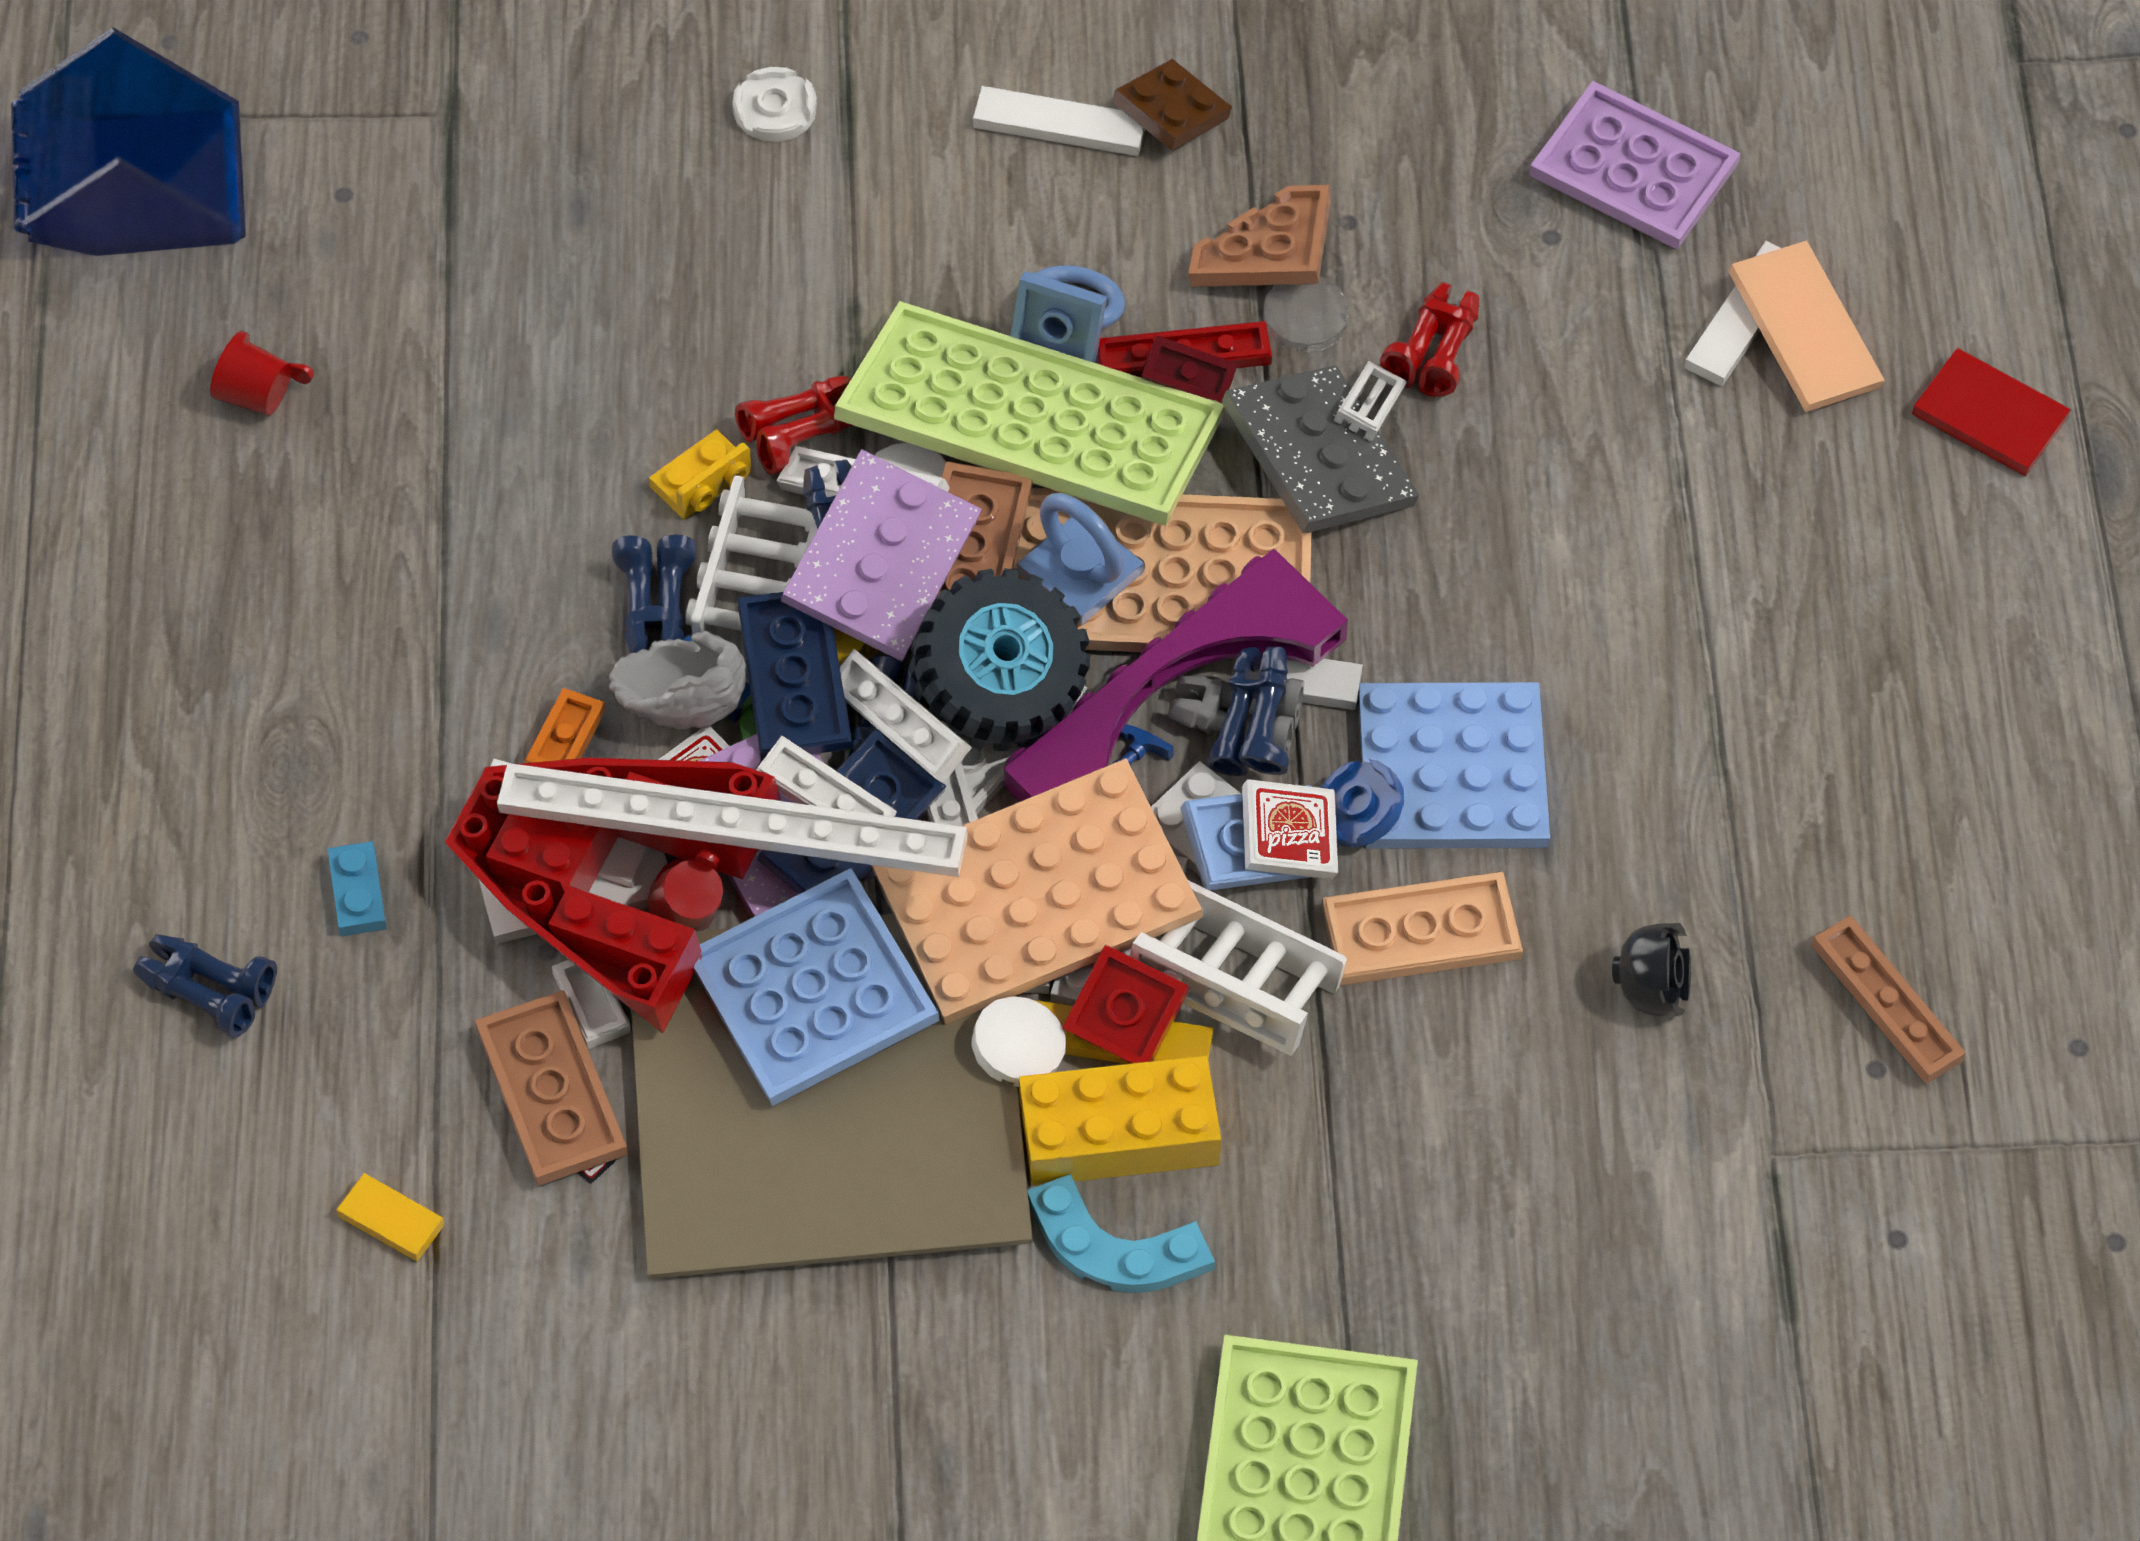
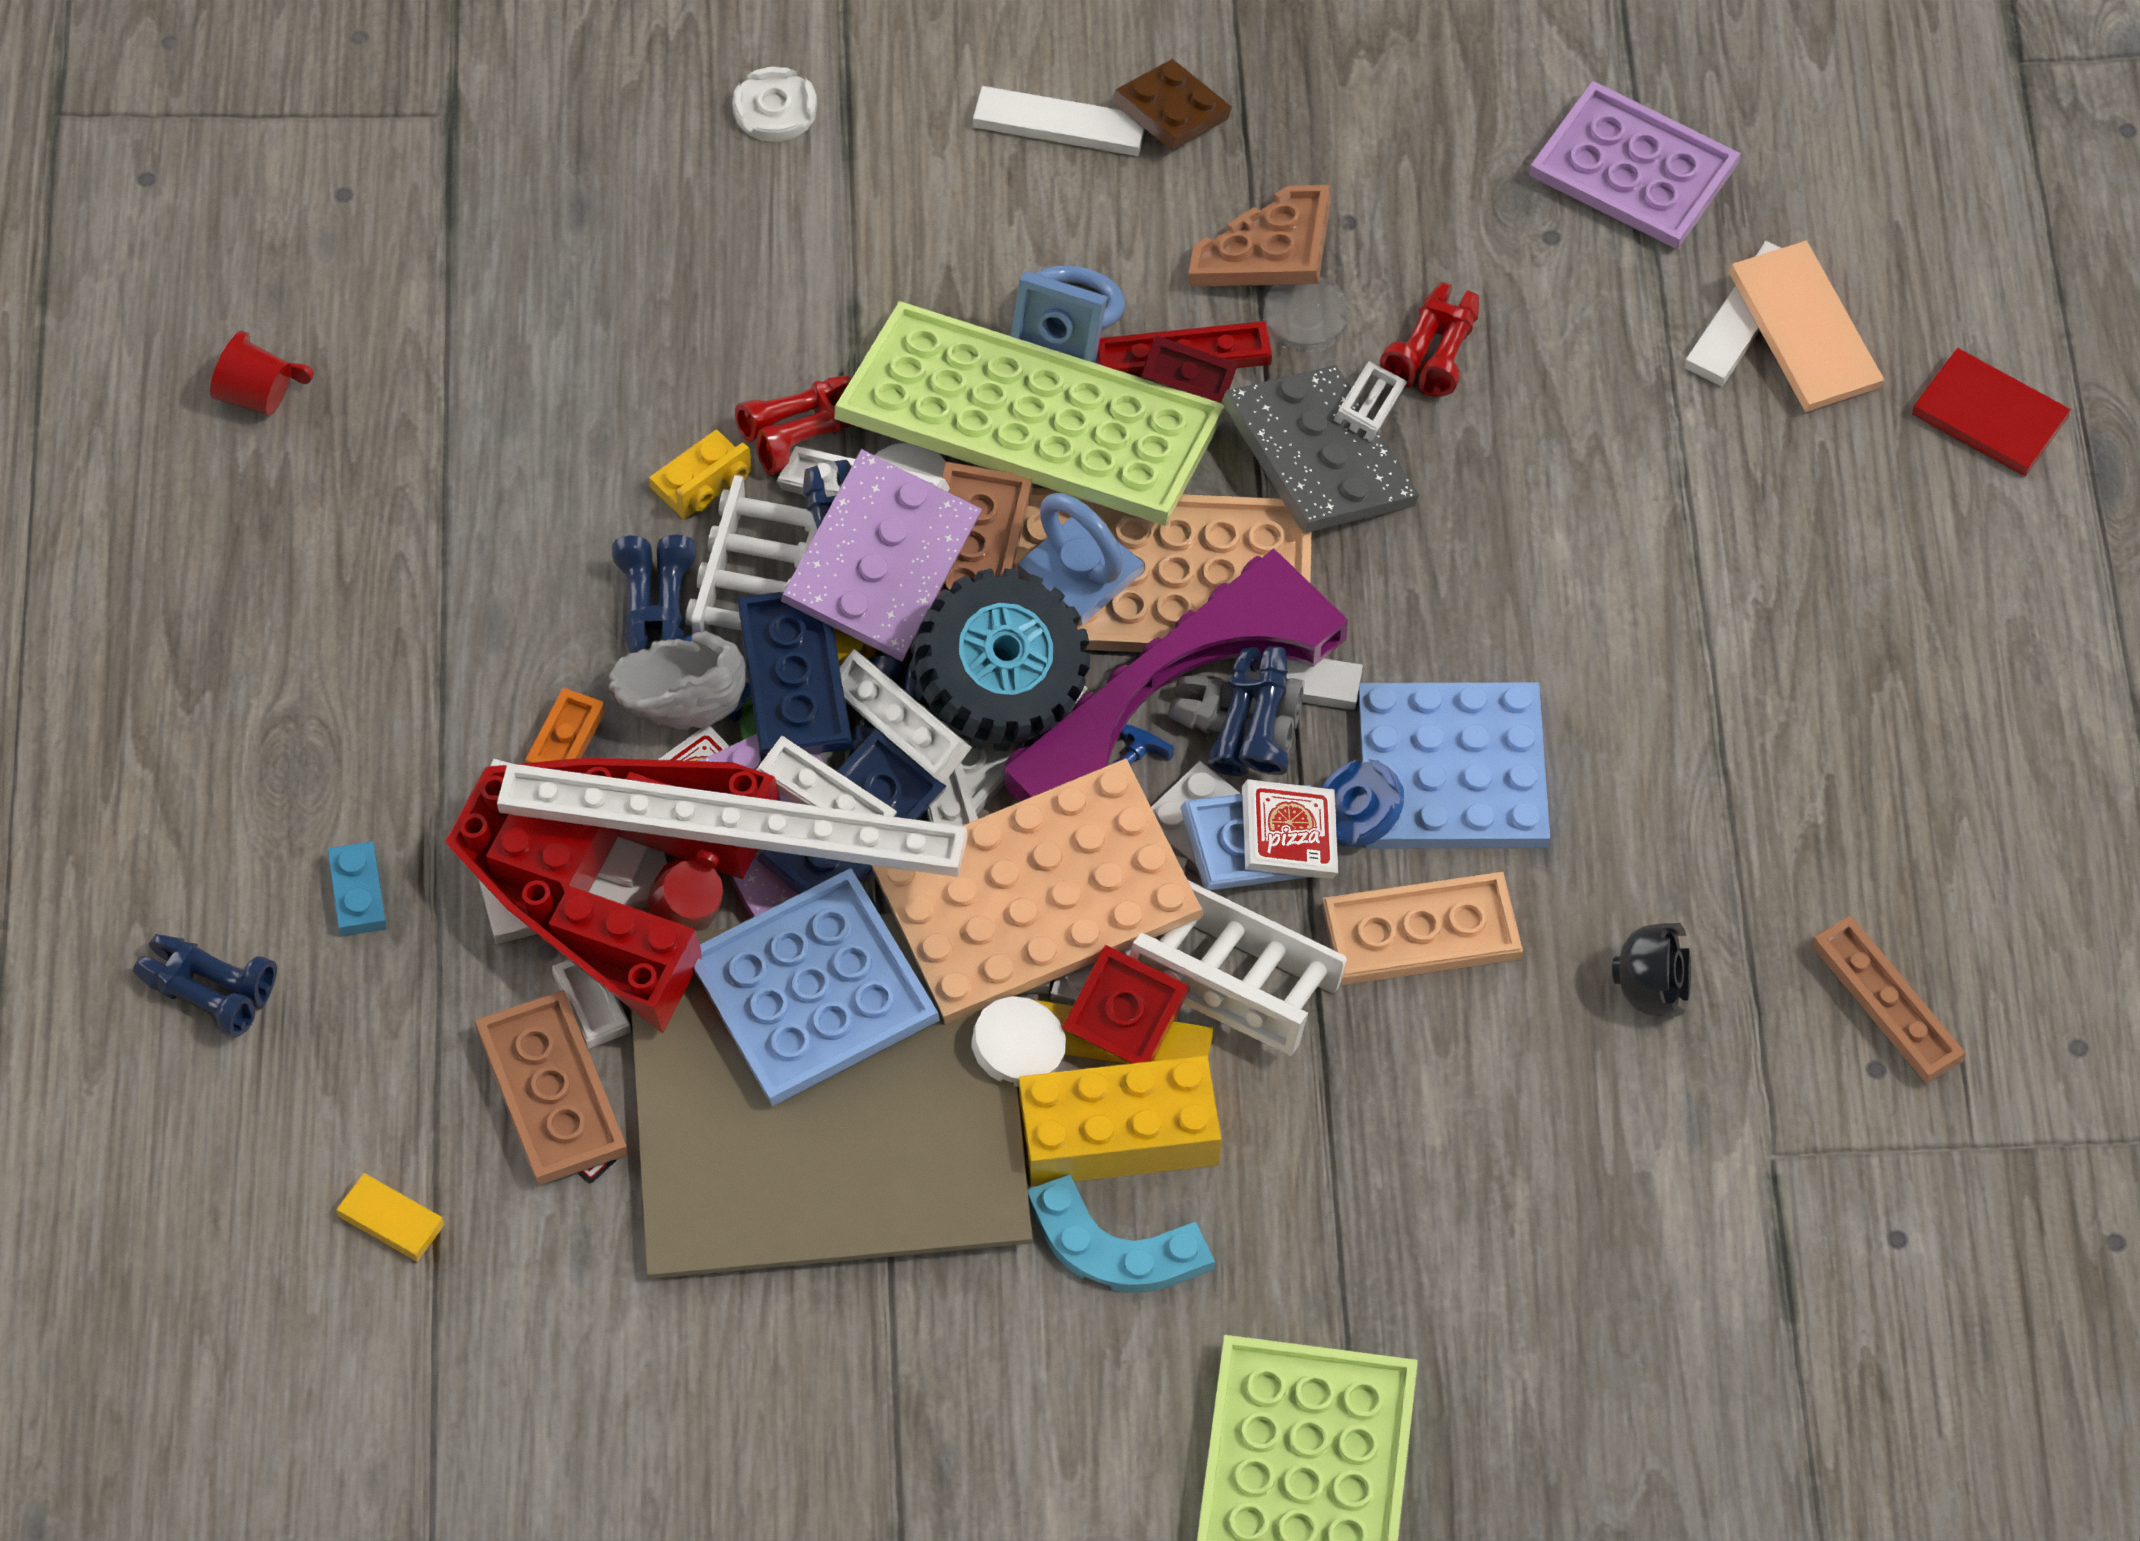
clear blue windscreen [11,27,246,256] -> none

